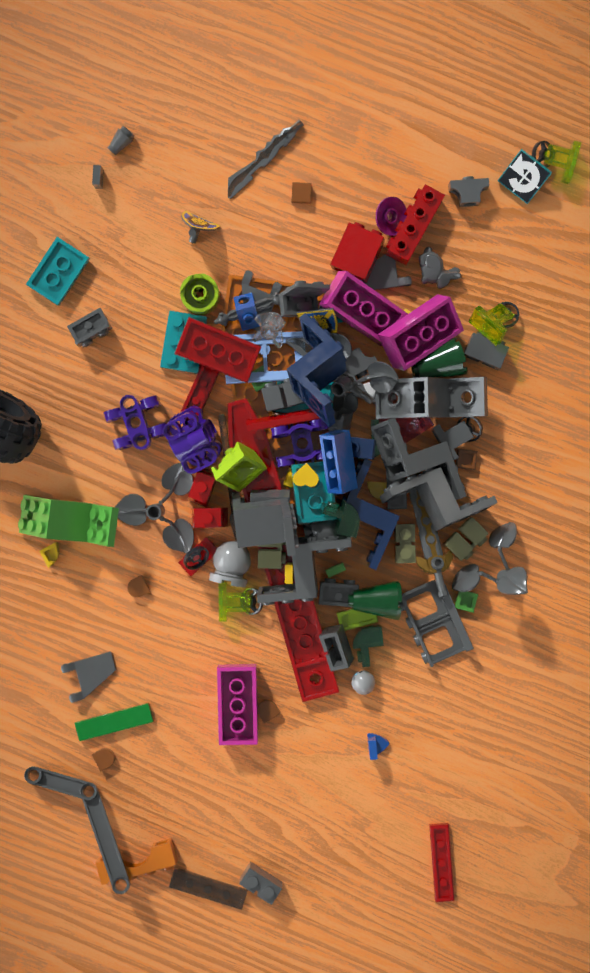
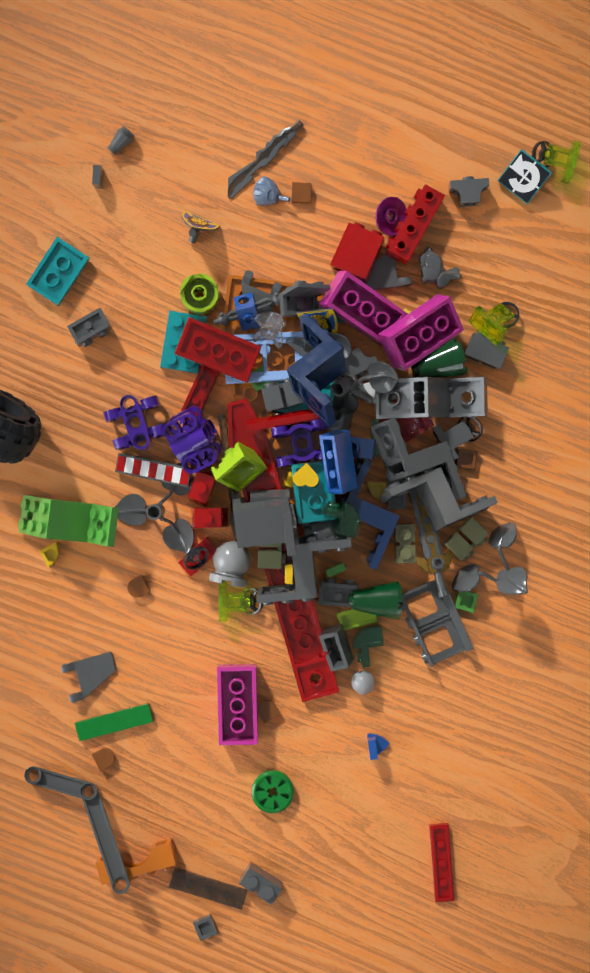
none -> tile [115,453,193,487]
none -> dark grey tile [193,914,218,941]
none -> green wheel [252,770,294,813]
none -> sand blue piece [253,176,290,206]

